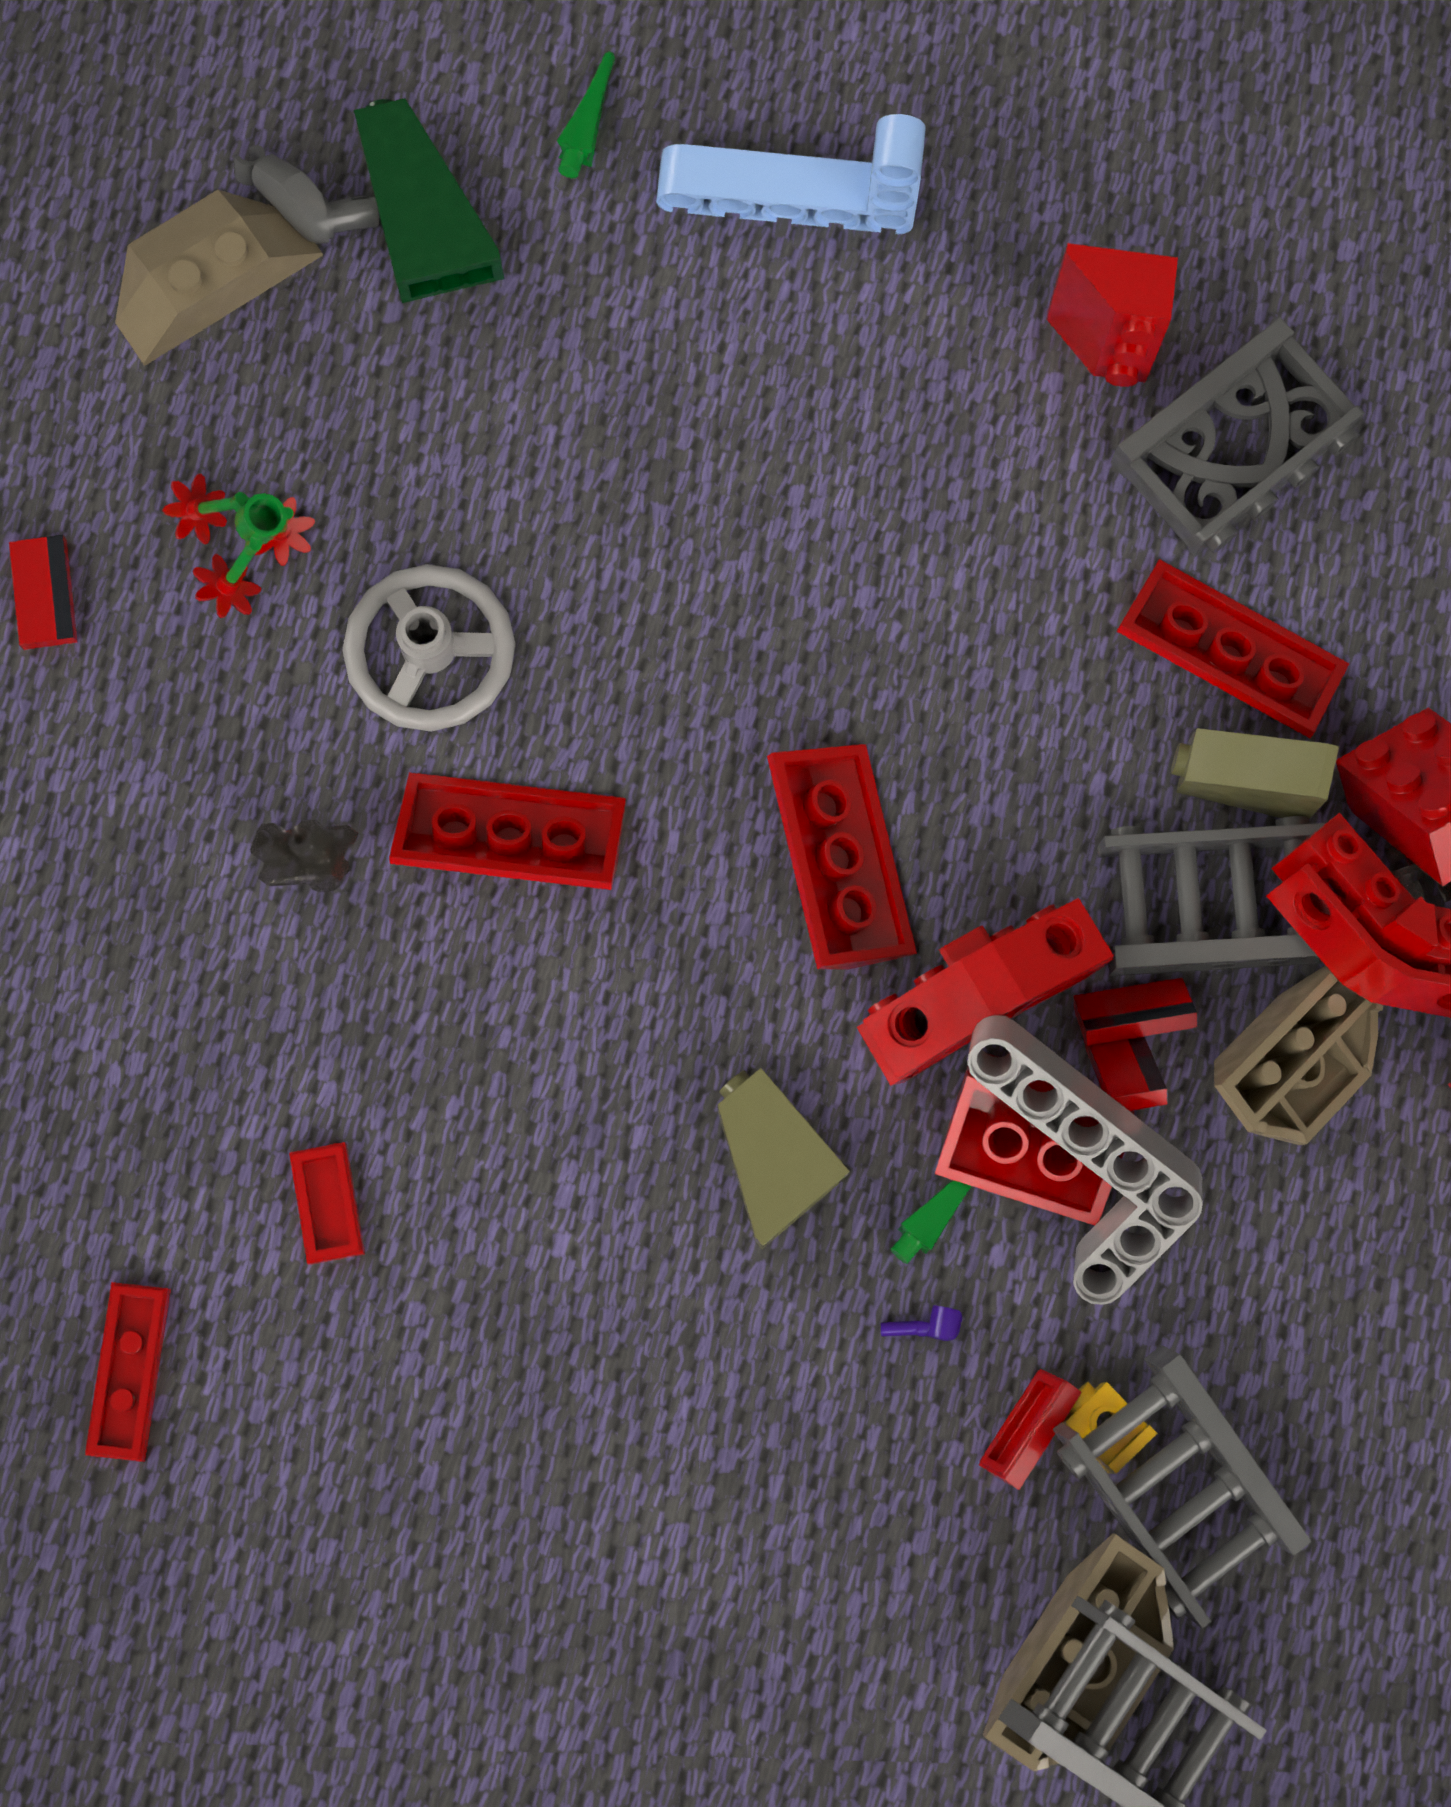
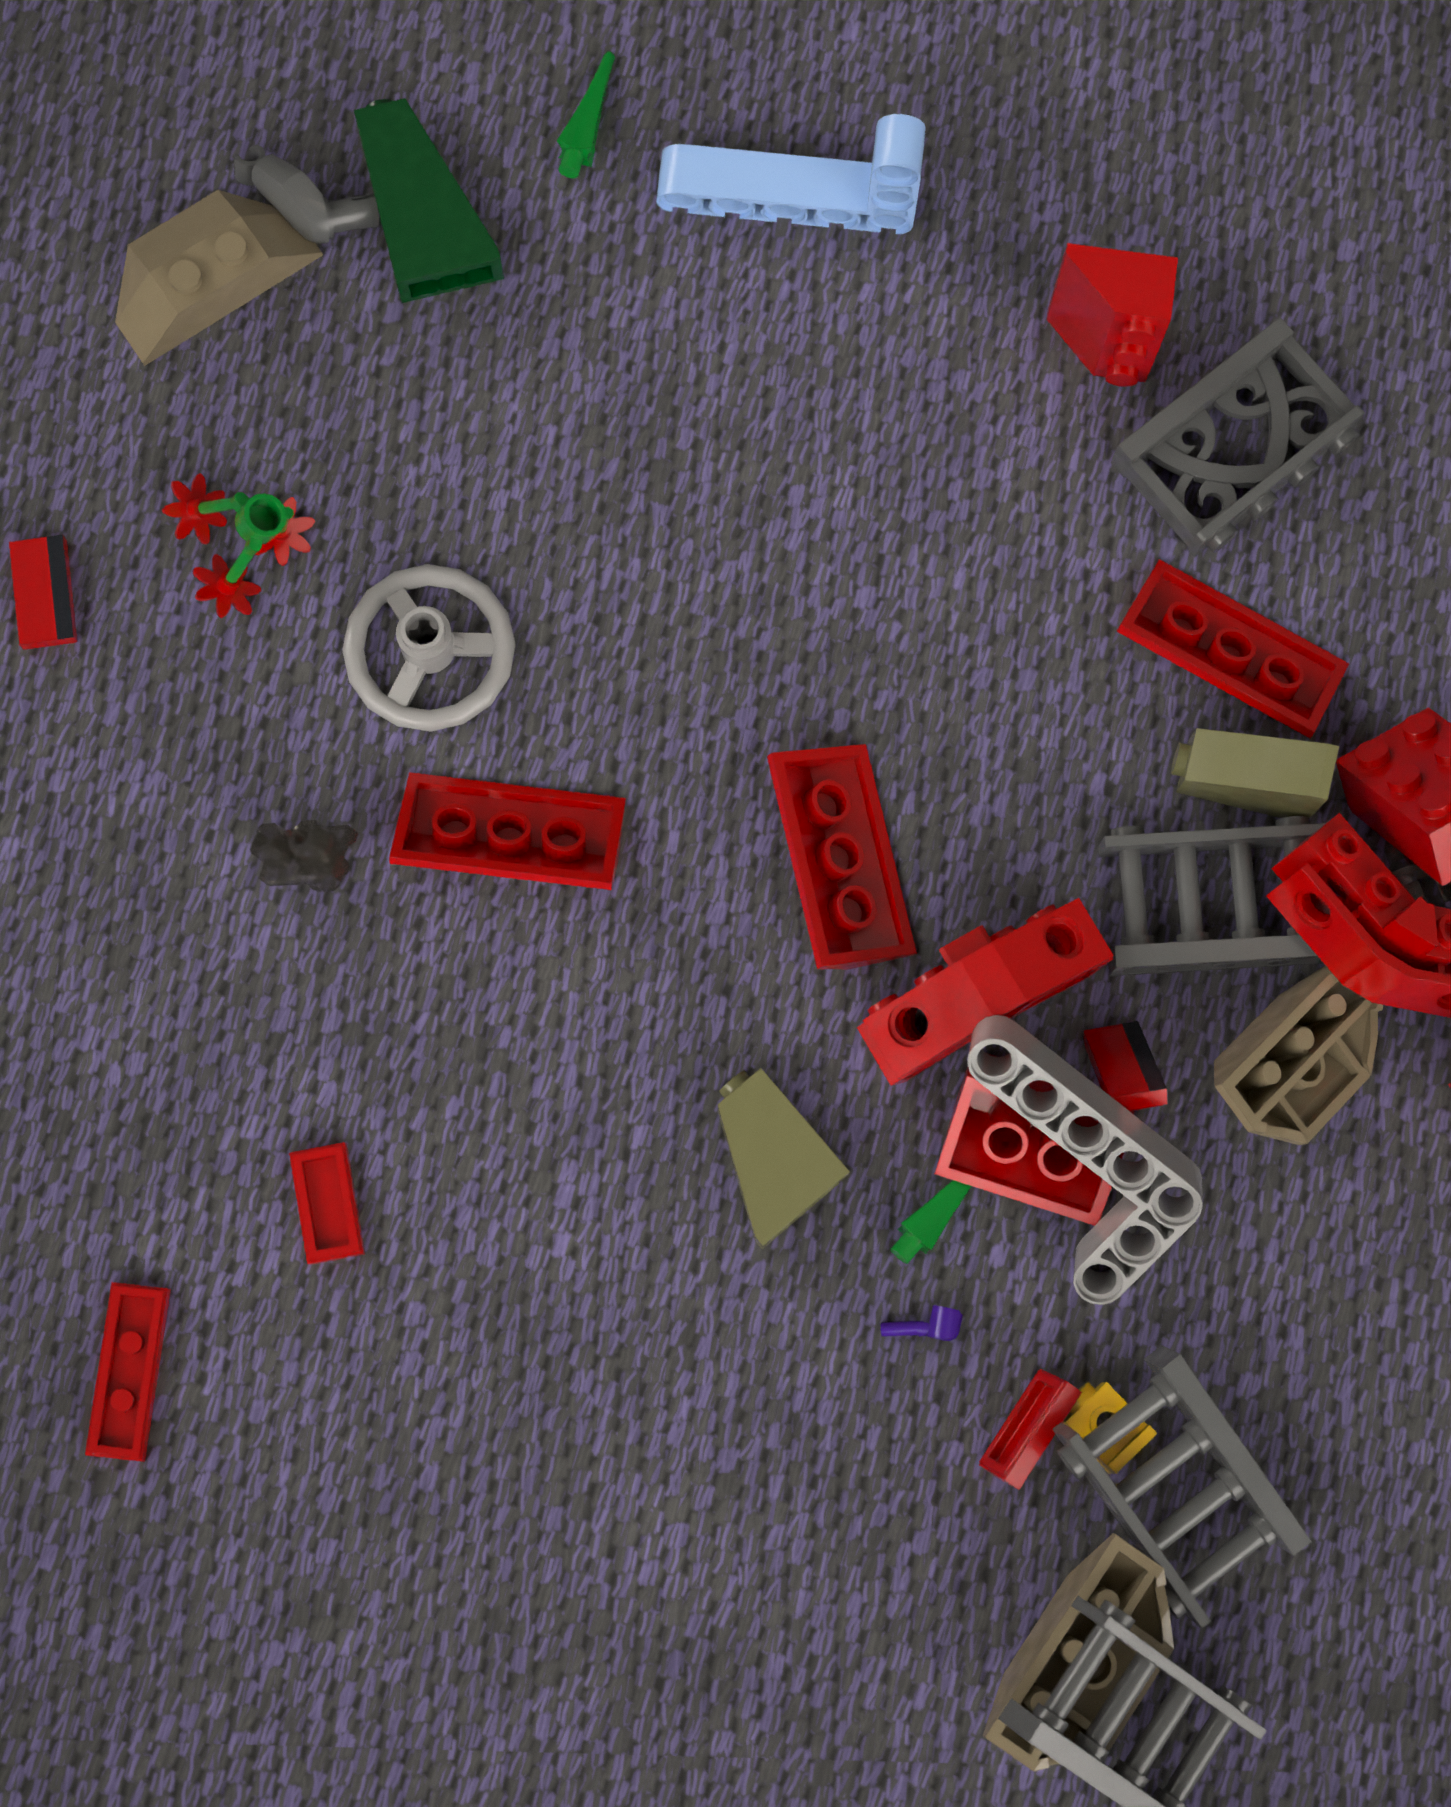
red tile [1073,978,1197,1046] -> none

